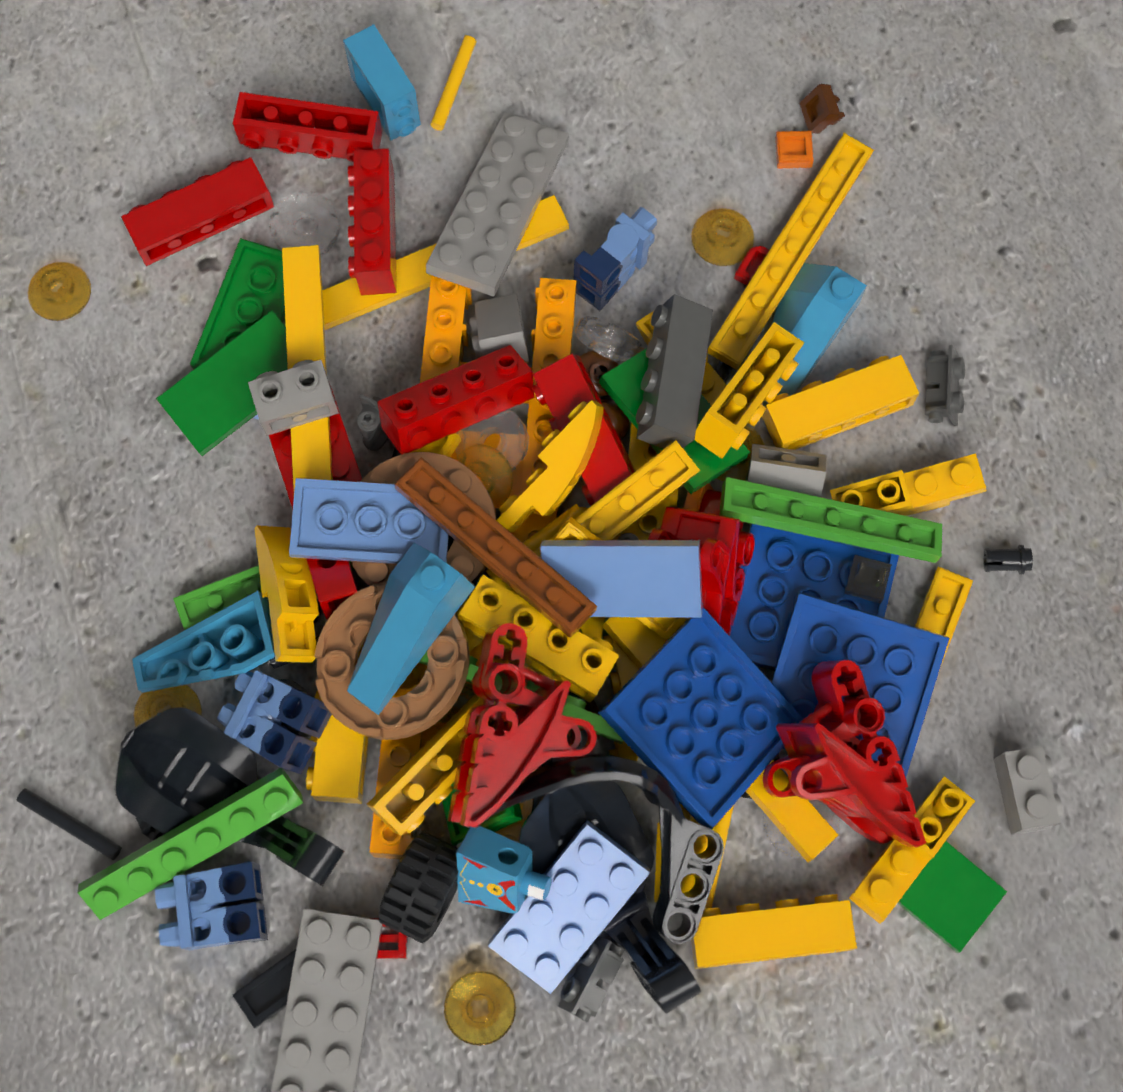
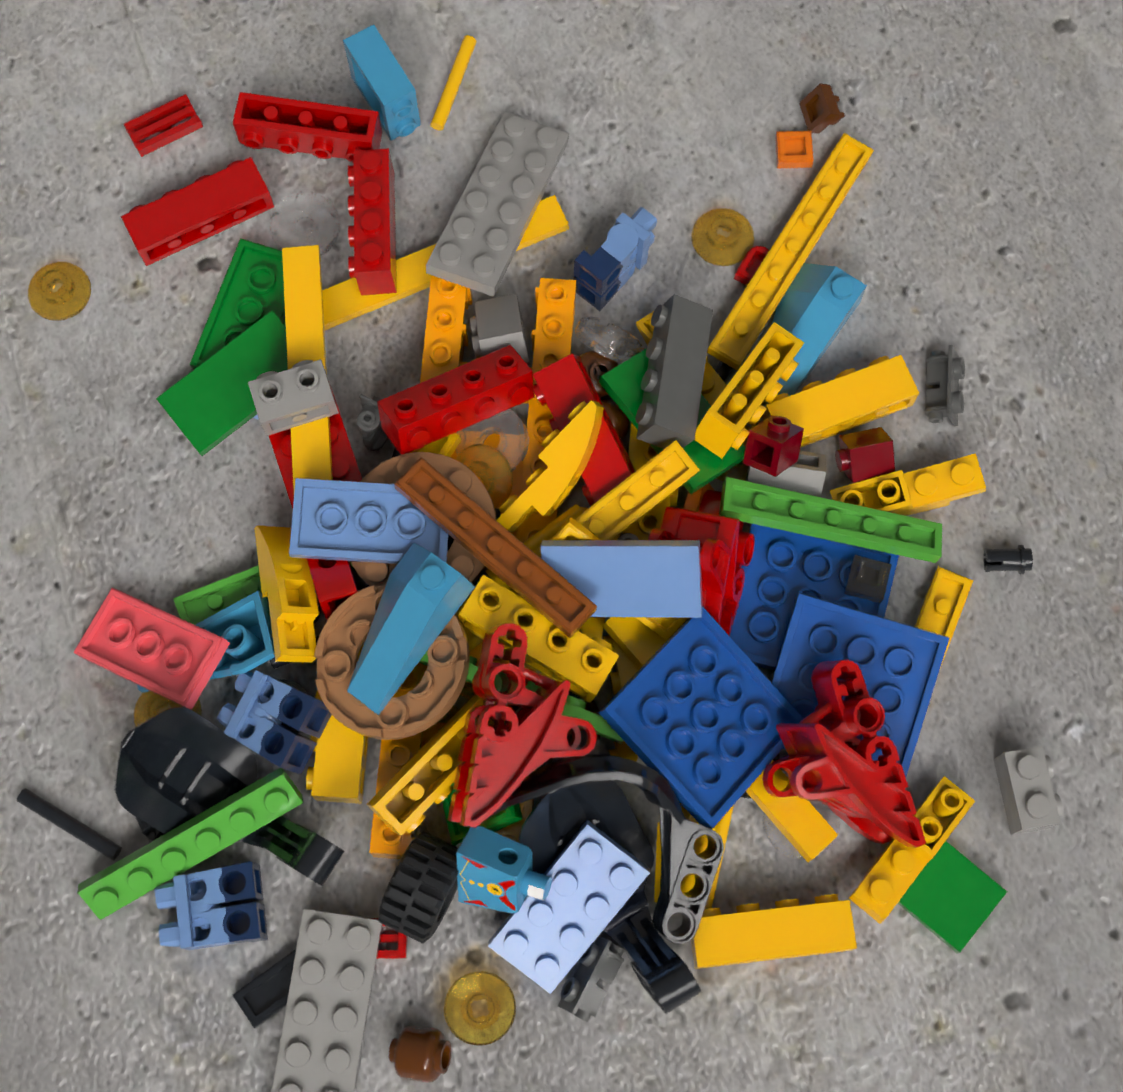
none -> coral tile [73,588,230,710]
none -> red tile [124,94,203,157]
none -> reddish brown head [389,1025,452,1083]
none -> dark red brick [743,415,804,477]
none -> dark red brick [835,427,895,483]

